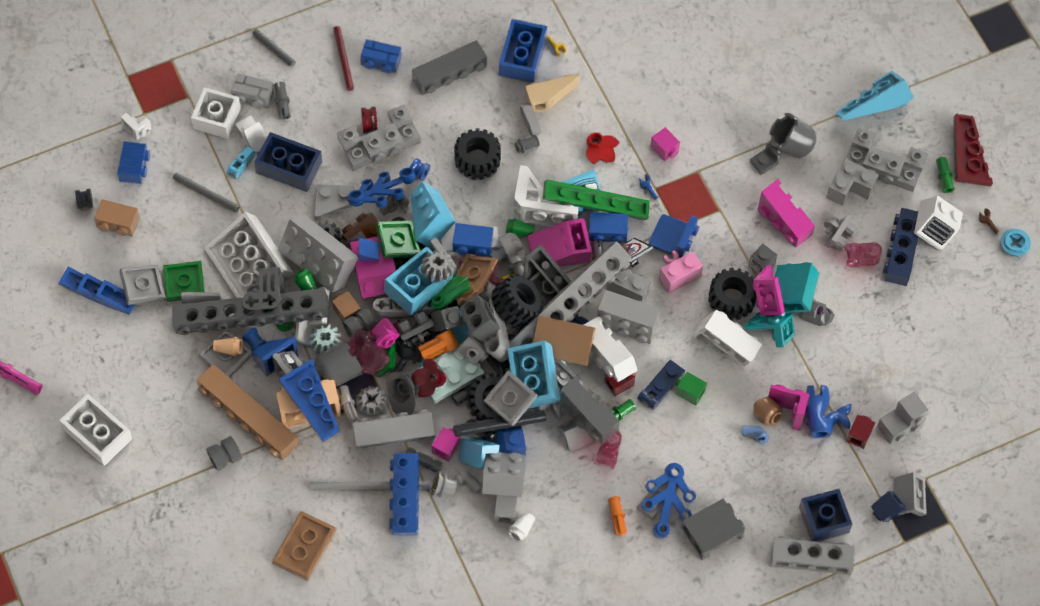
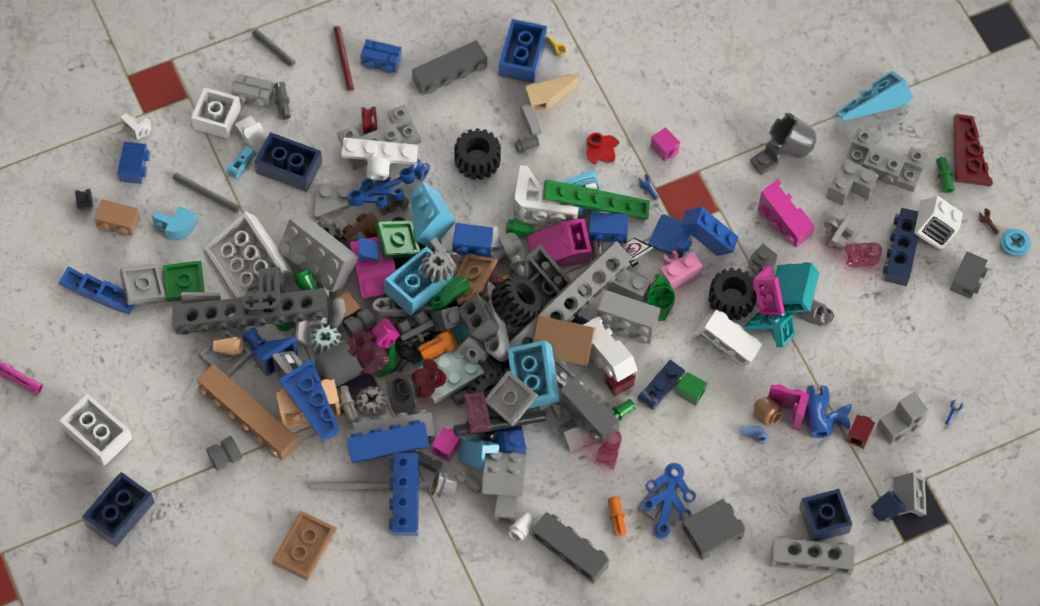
none -> dark blue brick [82,472,155,547]
none -> medium azure brick [152,206,198,240]
none -> light grey arm [332,298,346,327]
none -> white plate [342,138,418,180]
none -> blue brick [347,420,430,464]
none -> clear pink plate [464,392,491,433]
none -> dark grey brick [531,512,610,584]
none -> green hat [647,274,676,321]
none -> blue brick [681,207,738,256]
none -> blue hand [945,399,964,425]
none -> dark grey brick [950,251,989,299]

